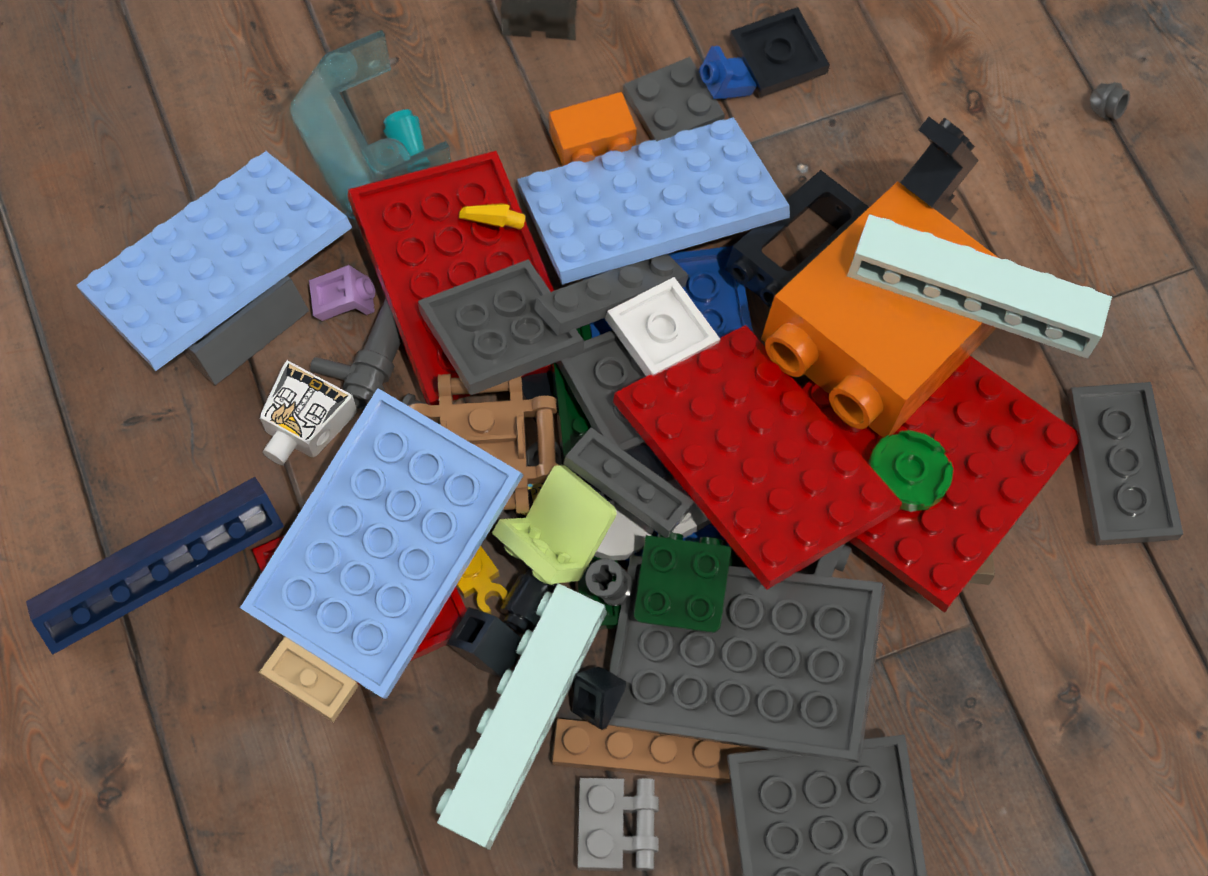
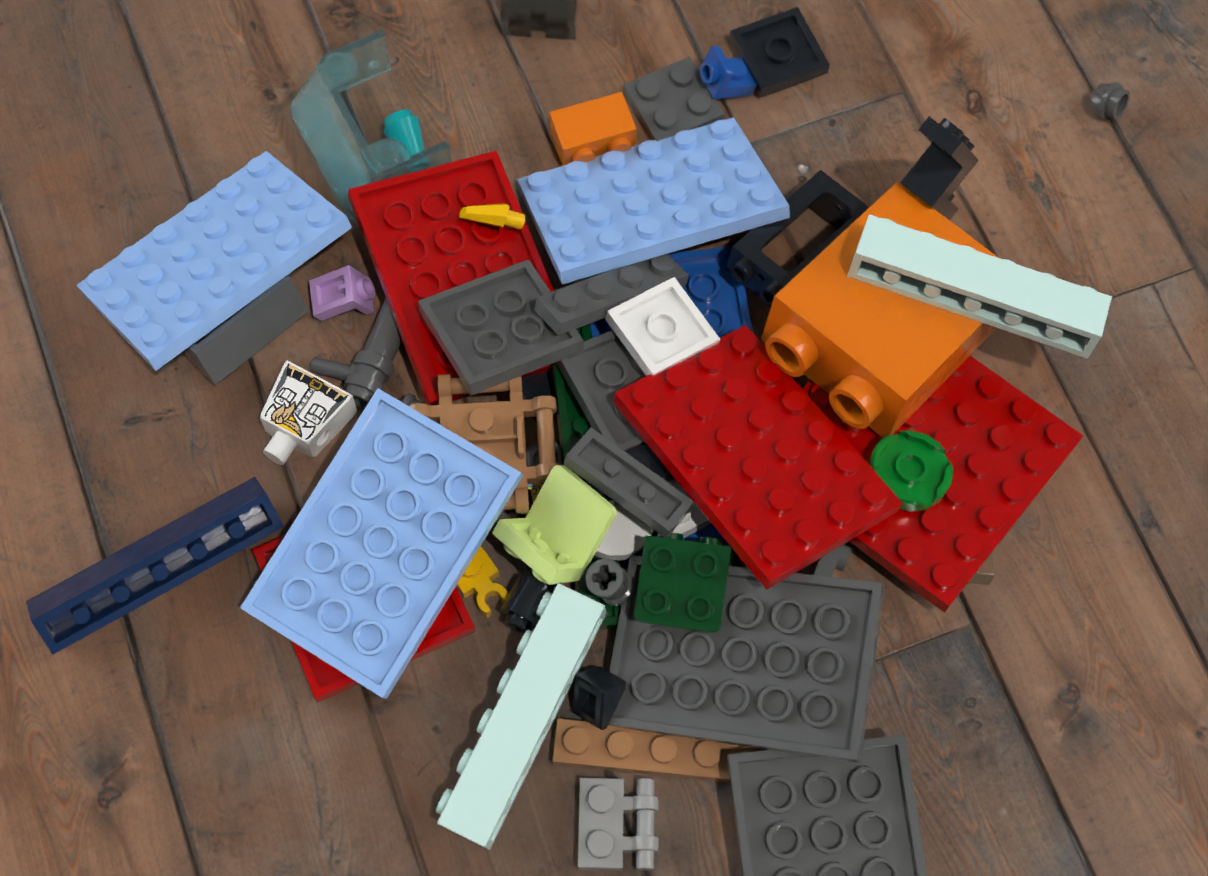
tan plate [259,637,359,722] -> none
black brick [447,607,522,678] -> none
dark grey plate [1067,382,1183,546] -> none

